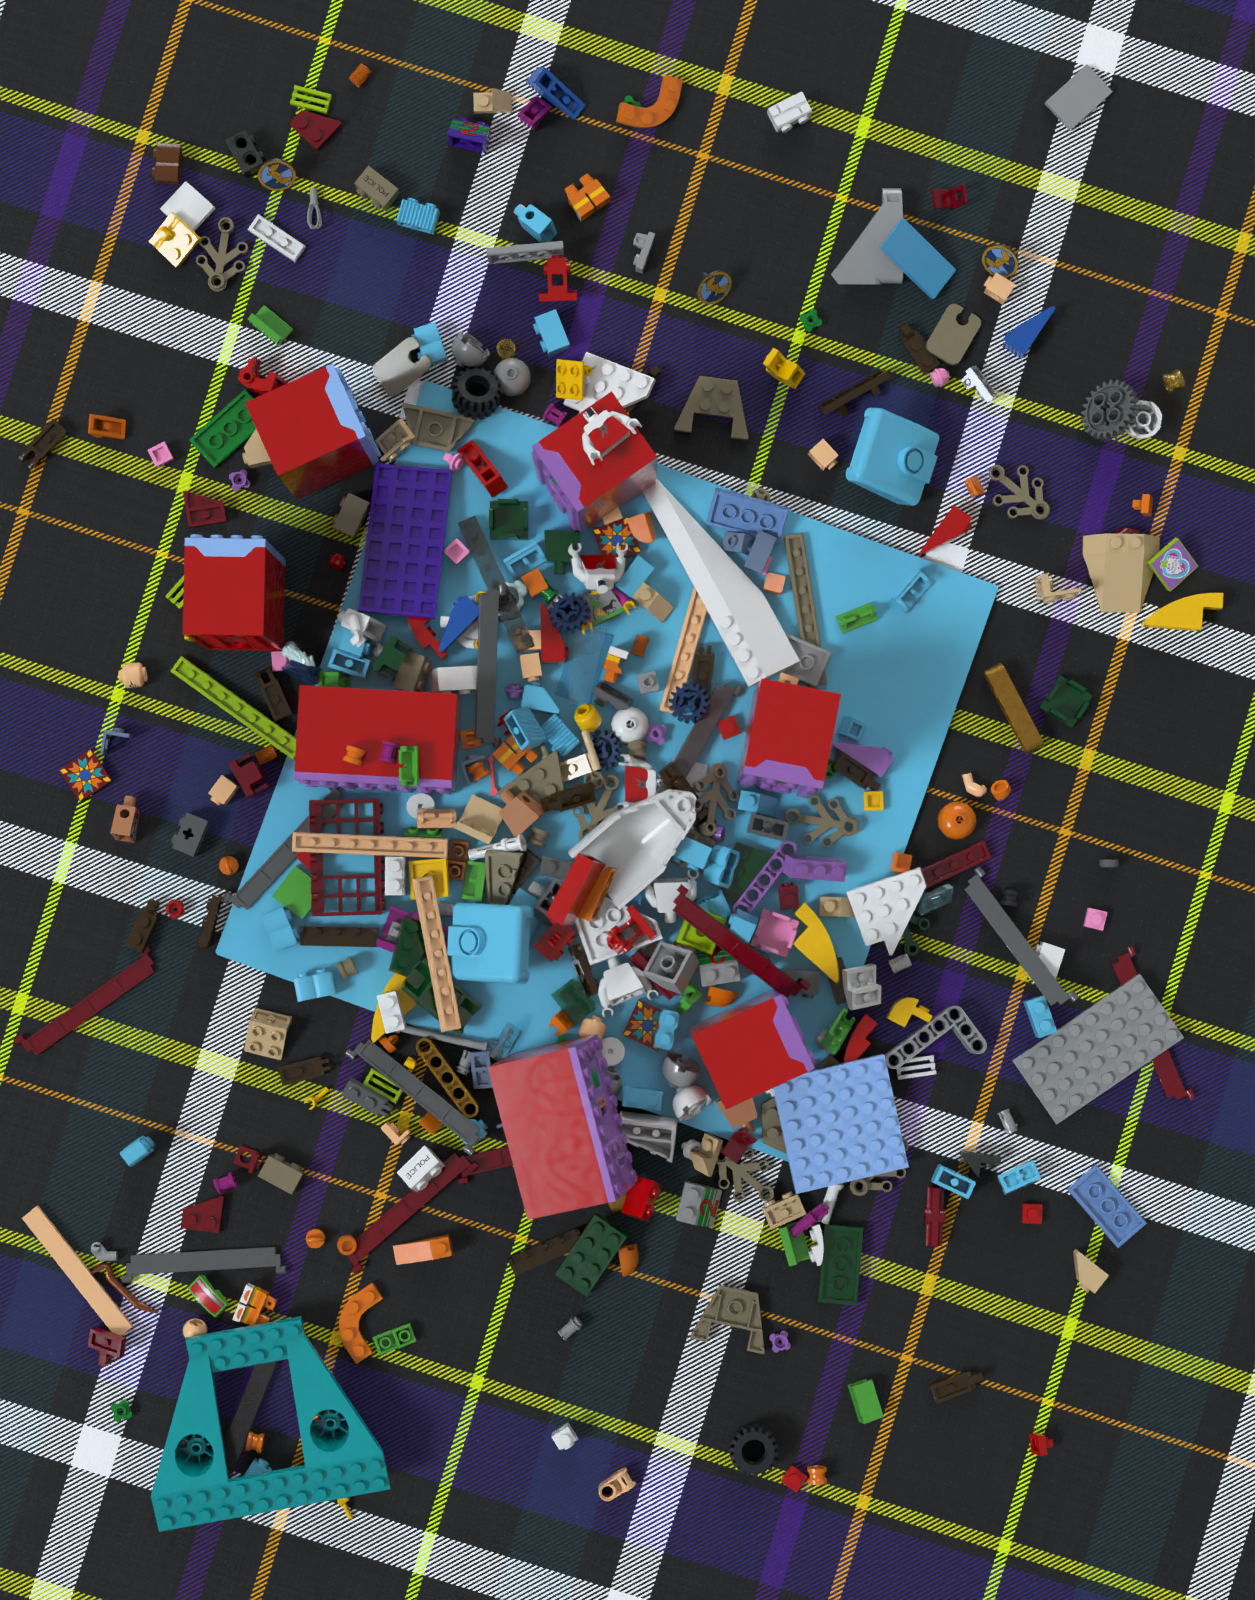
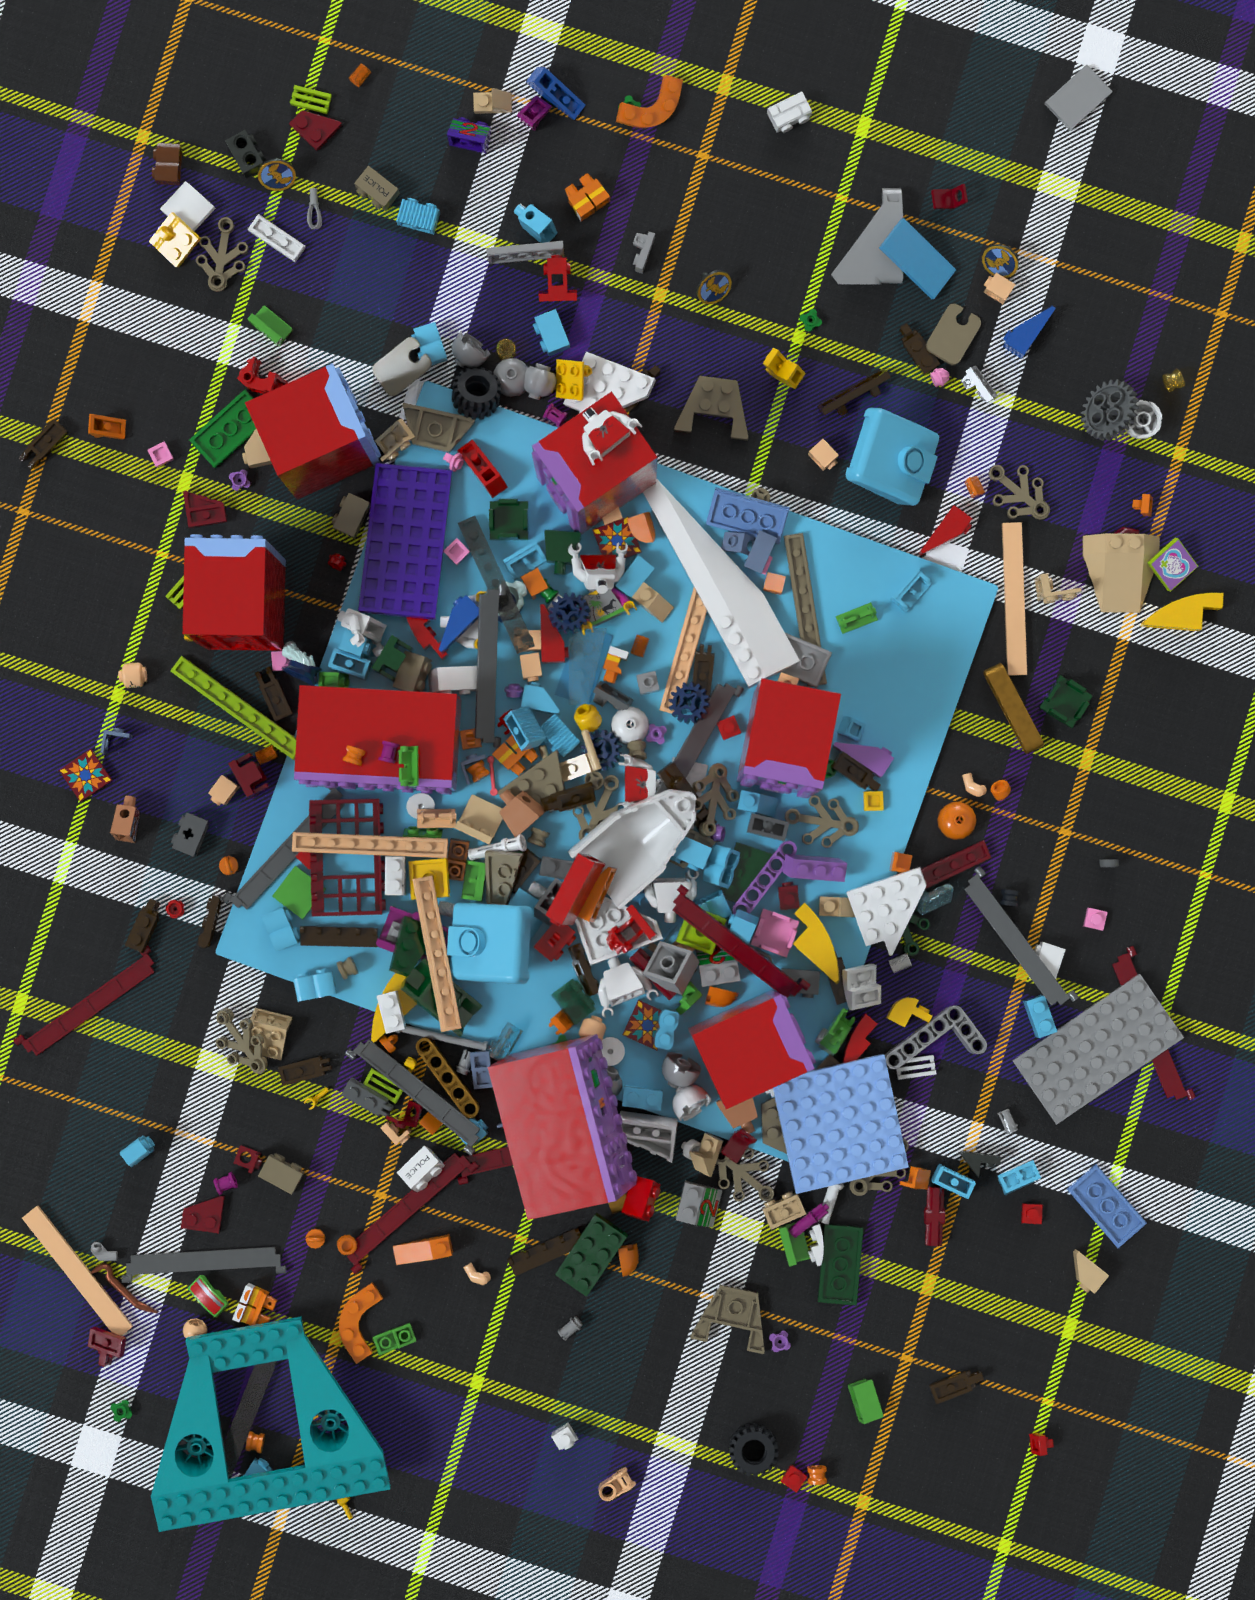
none -> dark tan plant [216,1008,268,1074]
none -> dark red bracket [386,1100,422,1129]
none -> light nougat arm [463,1262,491,1285]
none -> light grey plant [524,363,557,400]
none -> orange panel [899,1166,931,1190]
none -> light nougat tile [1002,522,1027,676]

